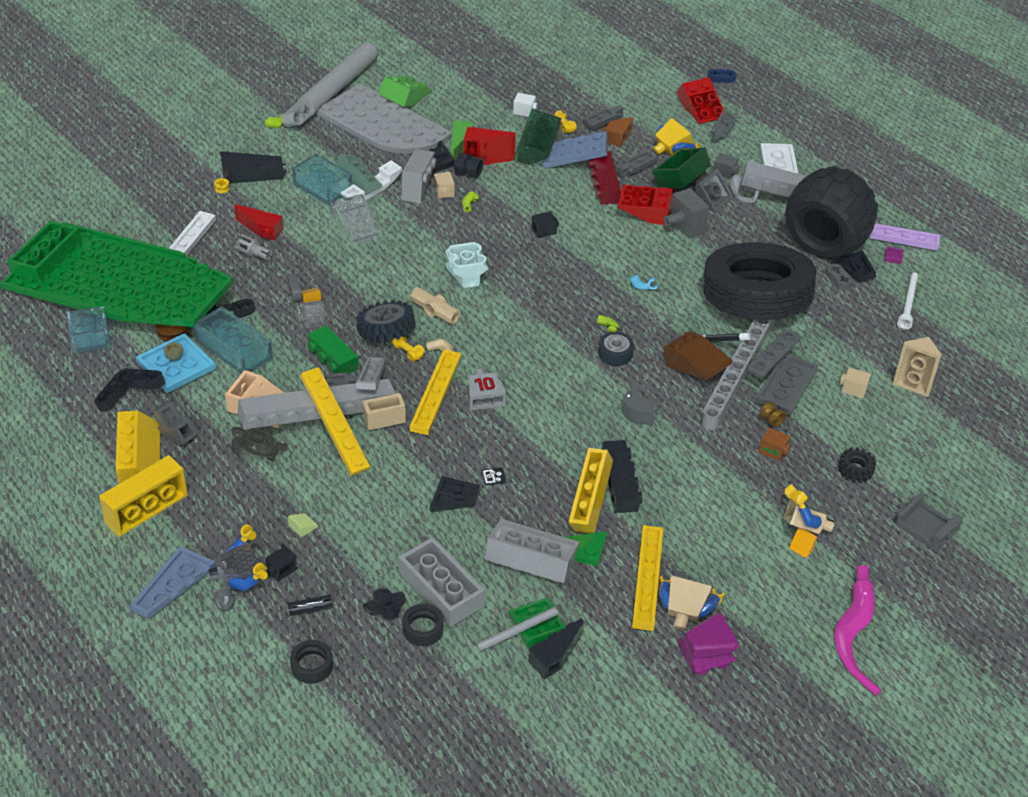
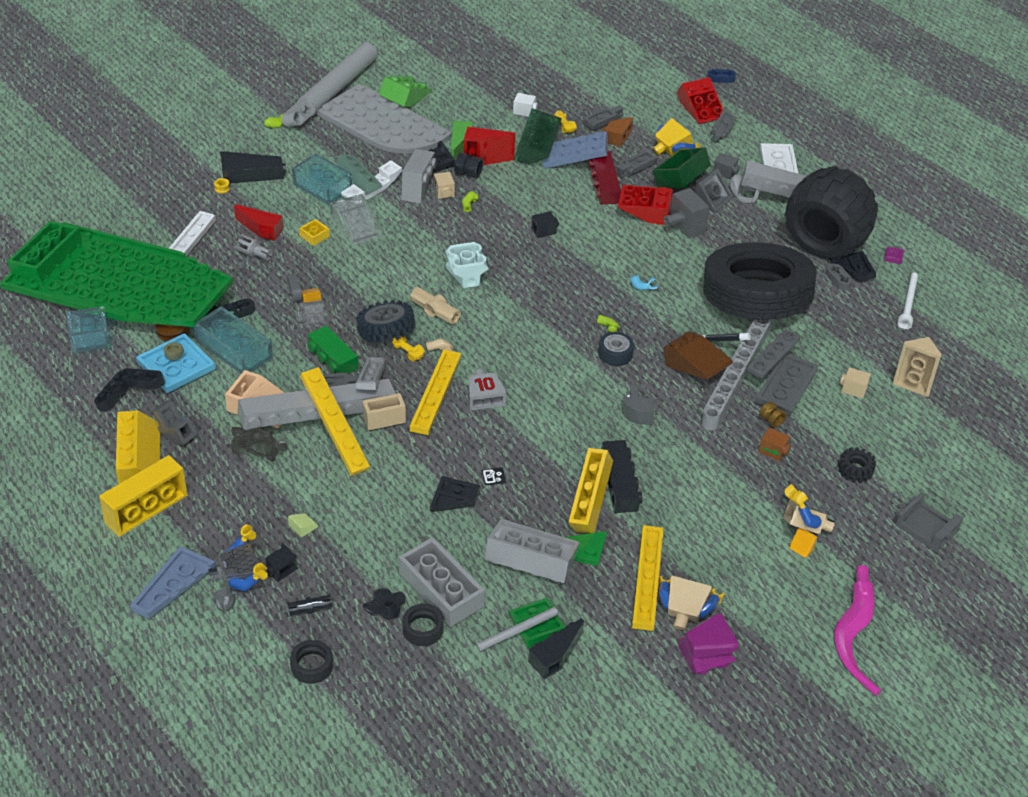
lavender plate [870,223,940,251] -> none
none -> yellow piece [299,219,330,246]

